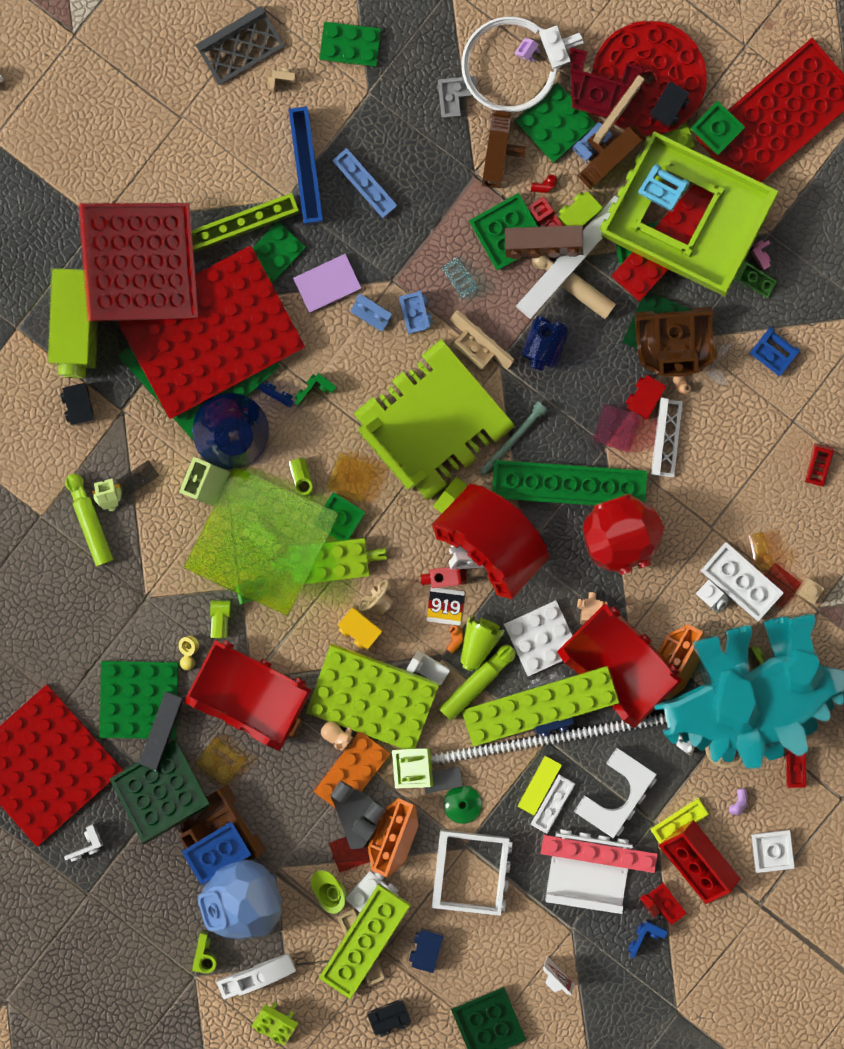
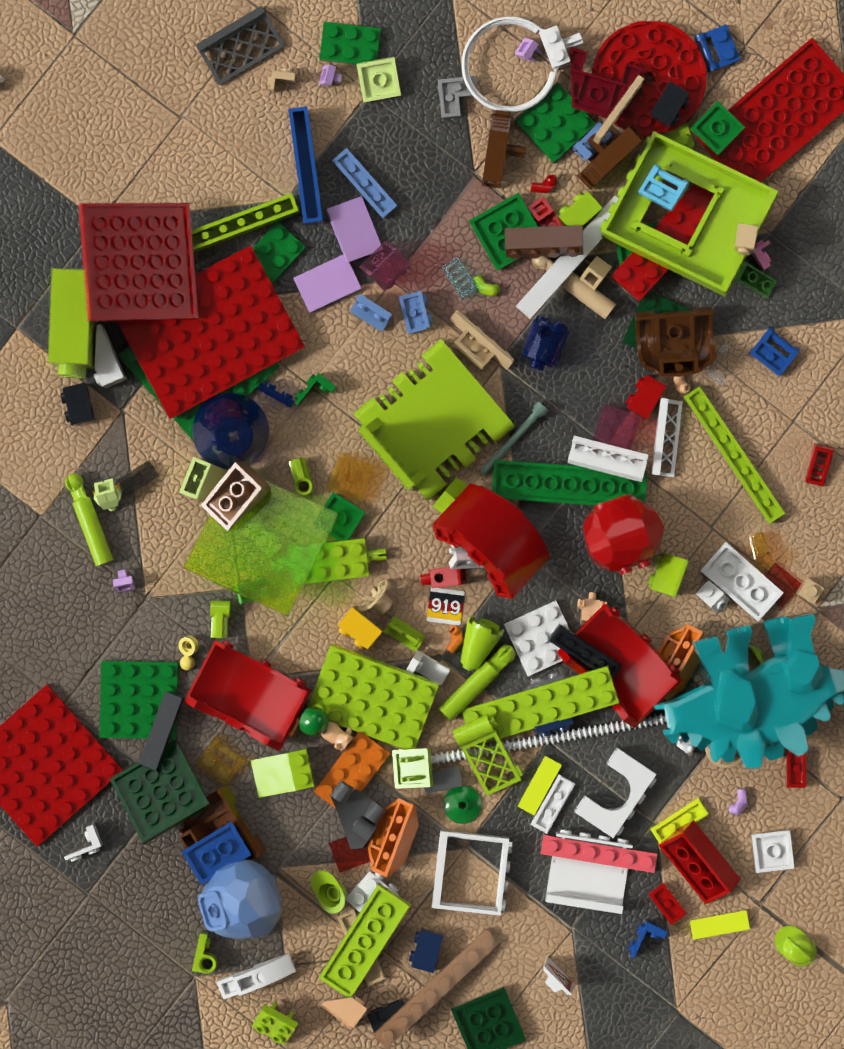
red tile [639,894,660,918] -> none
none -> white slope [93,324,127,388]
none -> lavender tile [113,569,135,593]
none -> medium nougat slope [201,461,271,531]
none -> slope [251,748,315,798]
none -> green hair [299,707,328,736]
none -> lavender tile [319,65,342,86]
none -> light nougat slope [319,997,367,1028]
none -> lavender tile [326,196,383,263]
none -> yellowish green plate [357,57,401,102]
none -> clear pink brick [359,240,412,291]
none -> medium nougat plate [373,929,499,1049]
none -> lime hinge [383,616,426,652]
none -> lime piece [453,714,523,796]
none -> lime arm [473,275,500,297]
none -> black tile [548,624,622,678]
none -> white fence [567,436,648,482]
none -> tan brick [579,256,612,291]
none -> lime slope [647,553,688,597]
none -> lime plate [683,386,785,524]
none -> neon yellow tile [689,910,750,940]
none -> blue plate [694,24,741,73]
none -> tan brick [734,223,758,255]
none -> lime piece [774,926,817,967]

